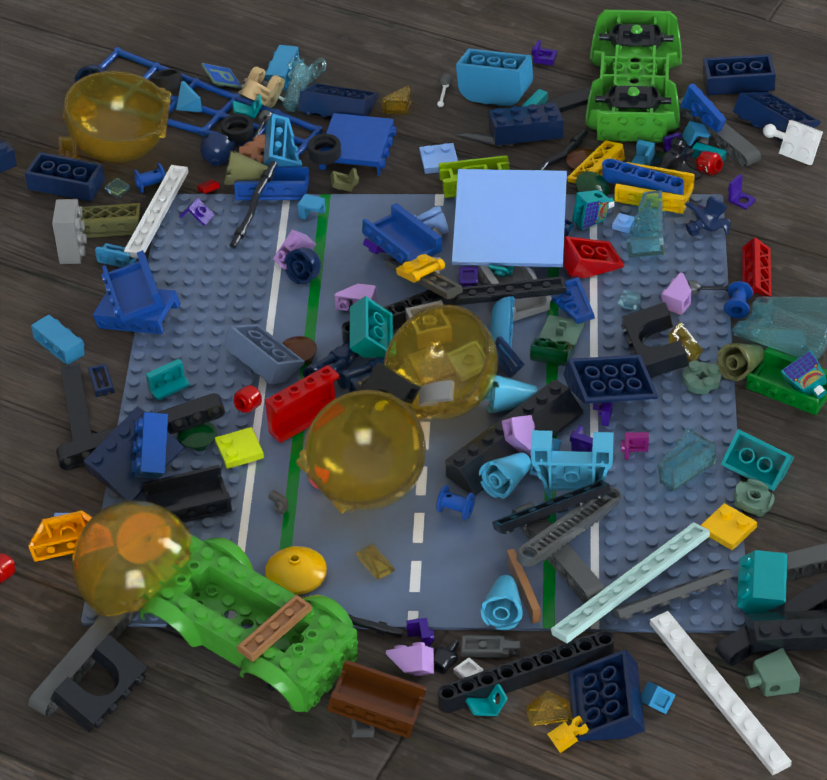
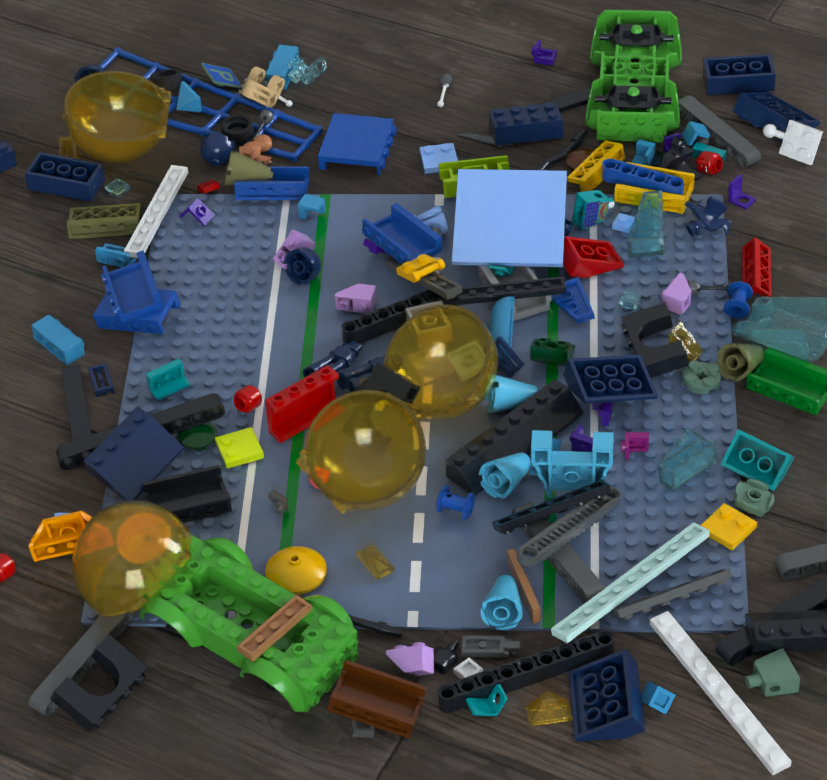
light grey brick [52,199,87,264] -> none
blue piece [131,412,168,479] -> none
blue hose [134,163,166,193] -> none
sand blue slope [223,324,305,385] -> none
black bar [230,161,277,249] -> none
teal bracket [232,94,263,119] -> none
dark azure wedge [263,114,302,166] -> none
clear light blue piece [282,63,313,112] -> none
reddish brown dish [282,336,317,364] -> none
dark blue slope [298,83,379,117] -> none
black tyre [308,134,341,165] -> none
olive bracket [330,168,359,192] -> none
teal slope [350,296,393,358] -> none
clear yellow slope [382,85,411,115] -> none
dark purple bracket [406,618,434,647] -> none
light grey slope [418,380,455,407] -> none
dark azure brick [456,48,533,106] -> none
dark purple bracket [459,267,478,287] -> none
lavender slope [502,415,535,457] -> none
teal piece [522,89,548,107] -> none
sand green piece [539,315,585,346] -> none
yellow plate [547,716,589,753] -> none
dark green dish [576,171,609,196] -> none
blue wing [680,83,727,132] -> none
teal slope [737,550,787,613] -> none
torso [781,350,827,399] -> none

